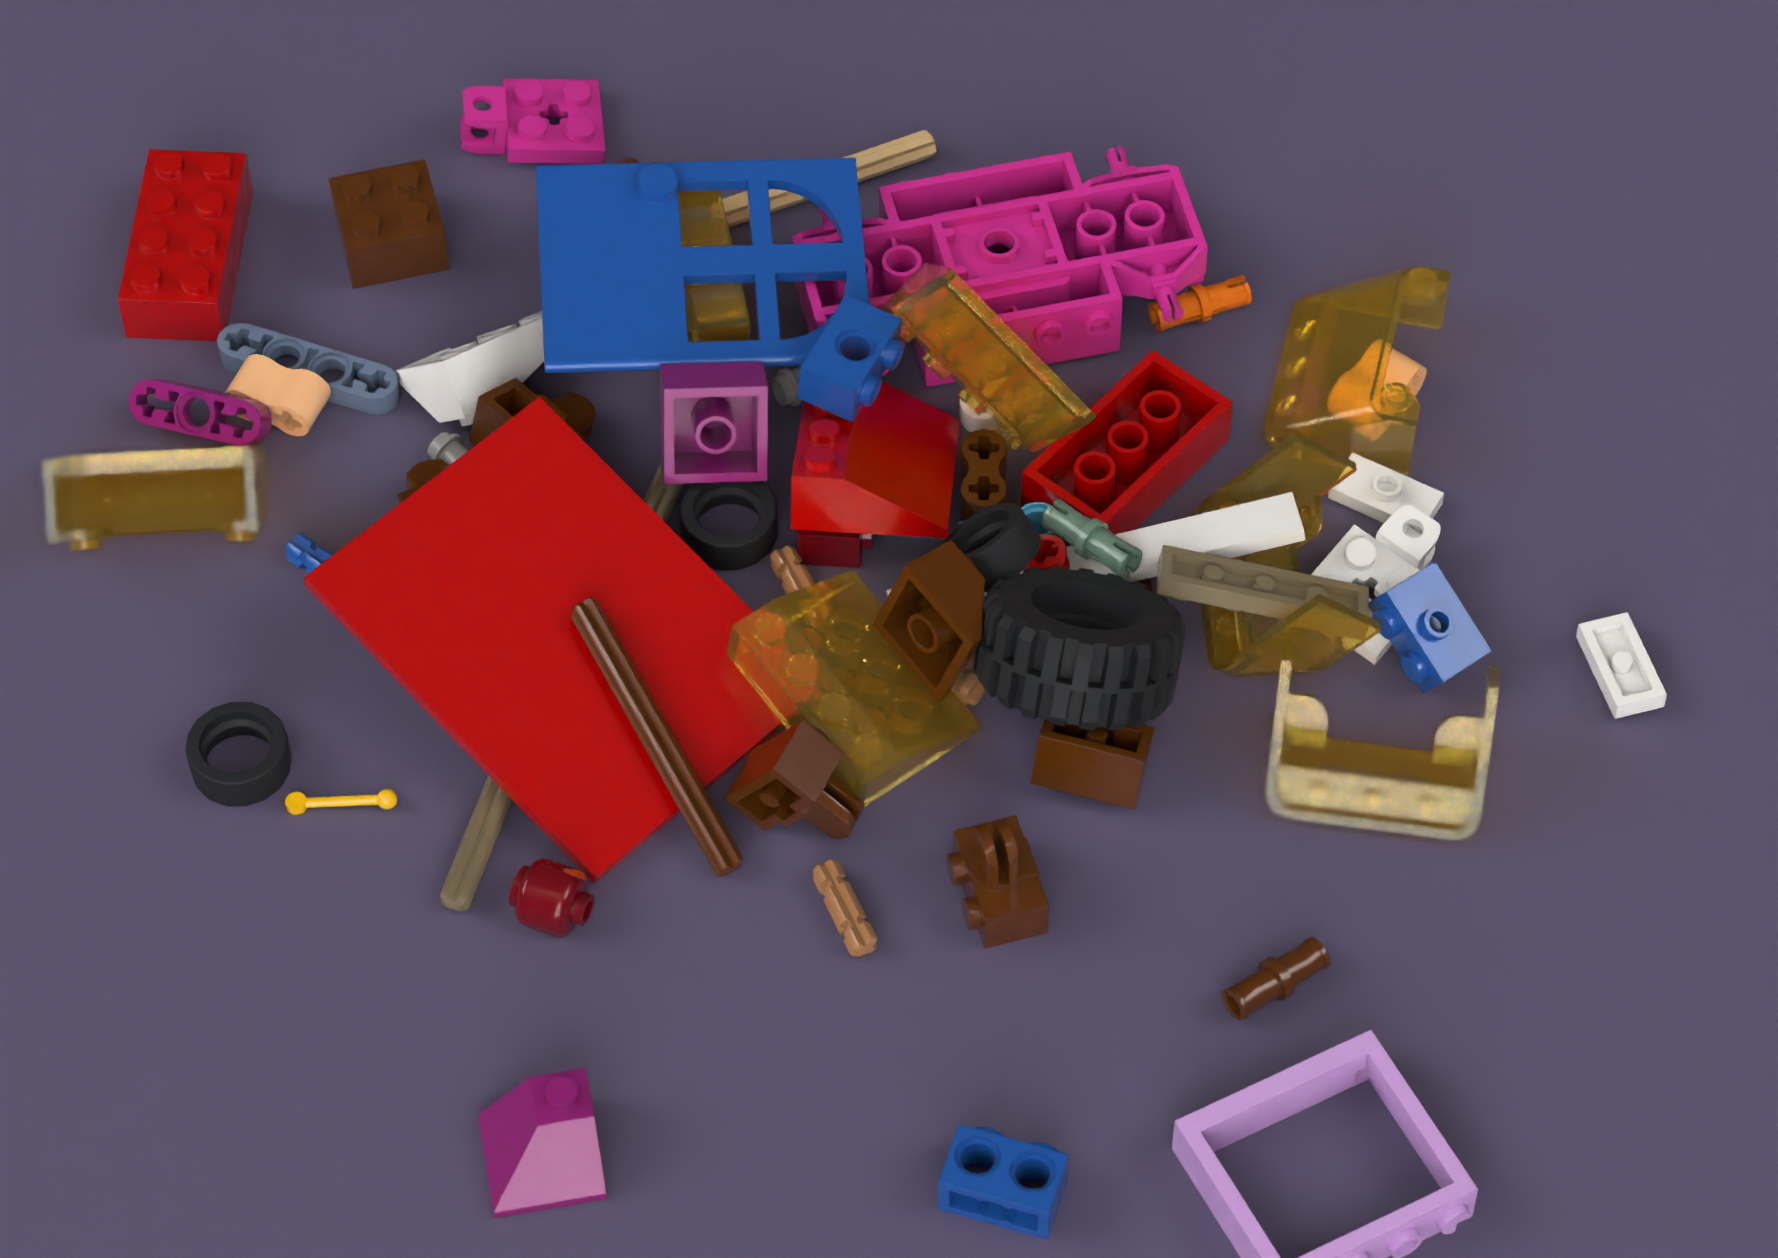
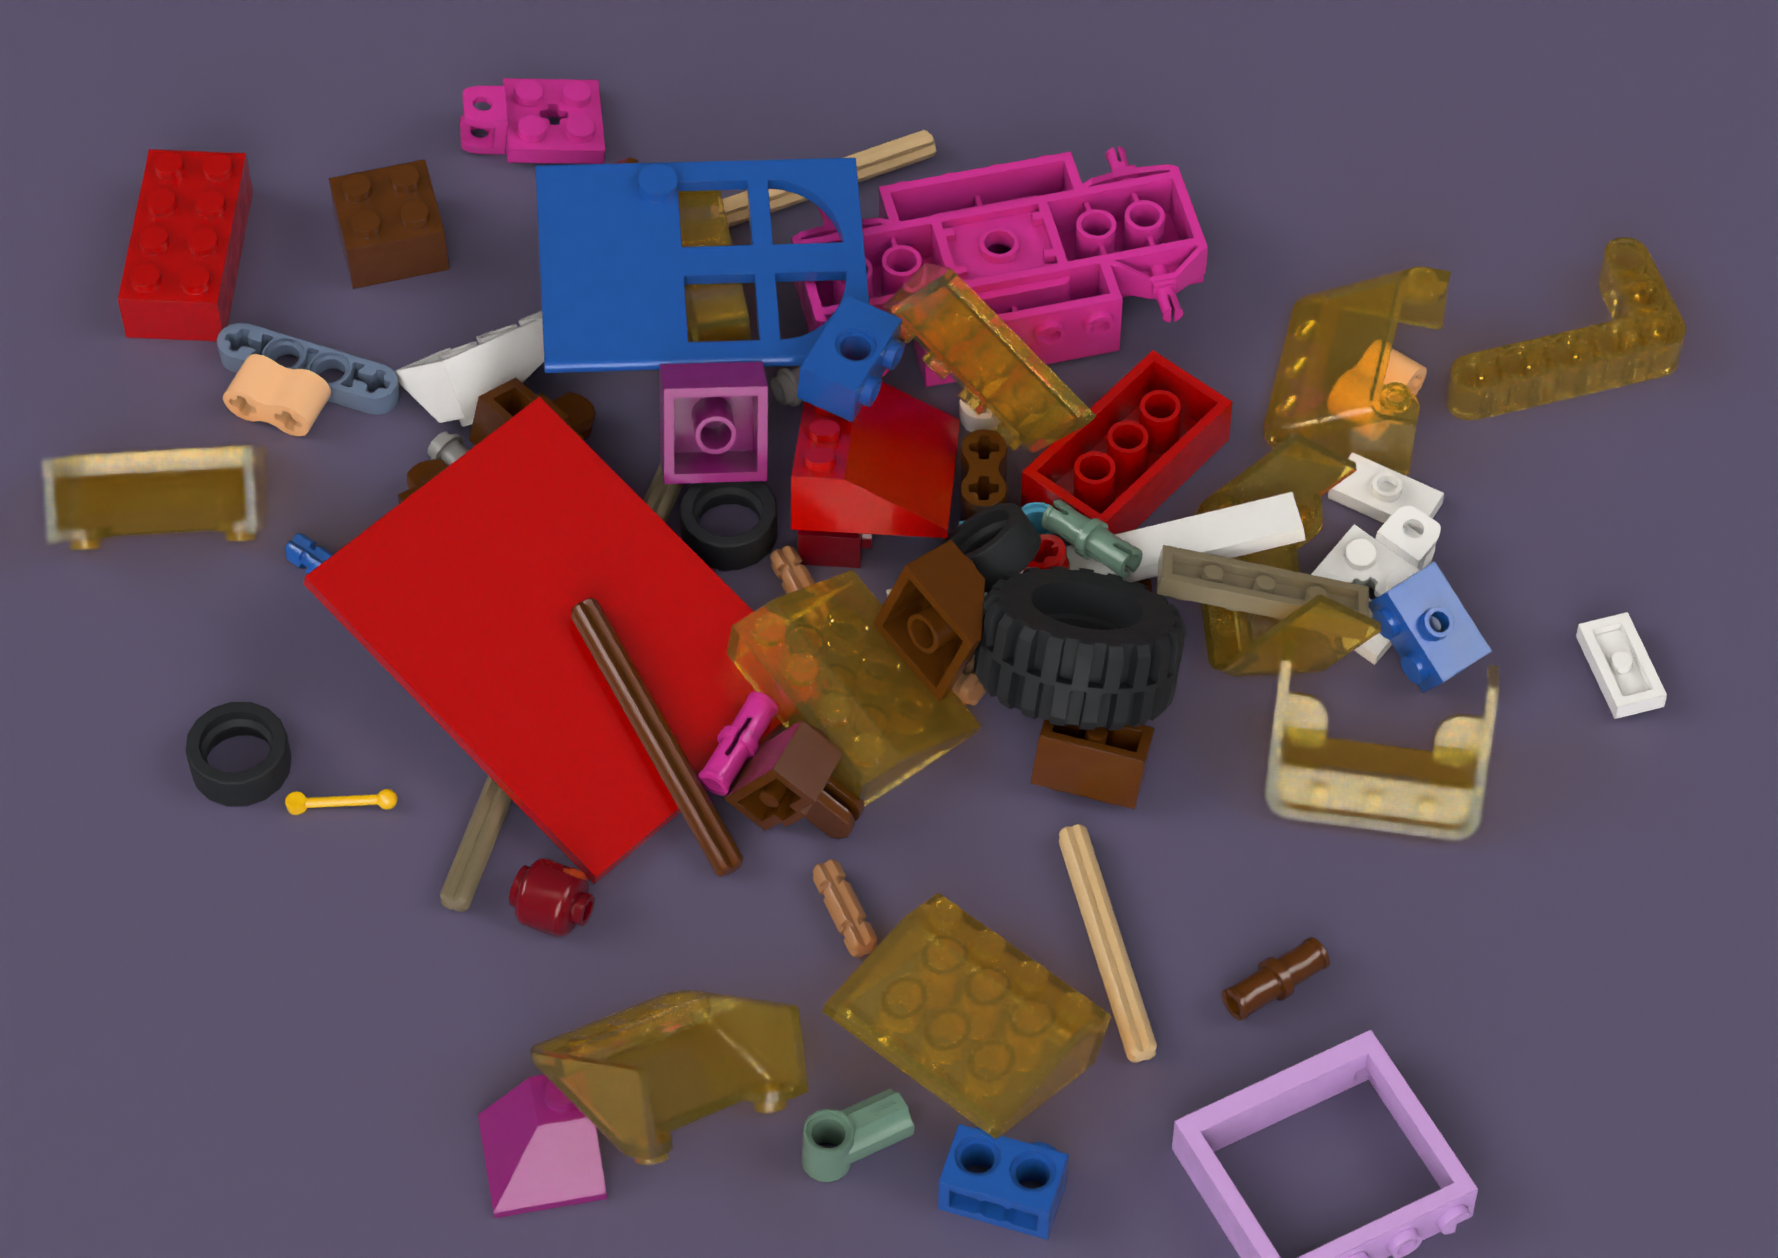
magenta beam [129,378,272,446] -> none
reddish brown brick [946,815,1049,949] -> none
orange pin [1148,274,1252,333] -> none
none -> clear yellow windscreen [530,990,809,1165]
none -> dark pink pin [698,691,779,796]
none -> sand green piece [801,1088,914,1182]
none -> clear yellow slope [822,893,1112,1139]
none -> tan axle [1058,824,1157,1063]
none -> clear yellow beam [1446,237,1686,421]

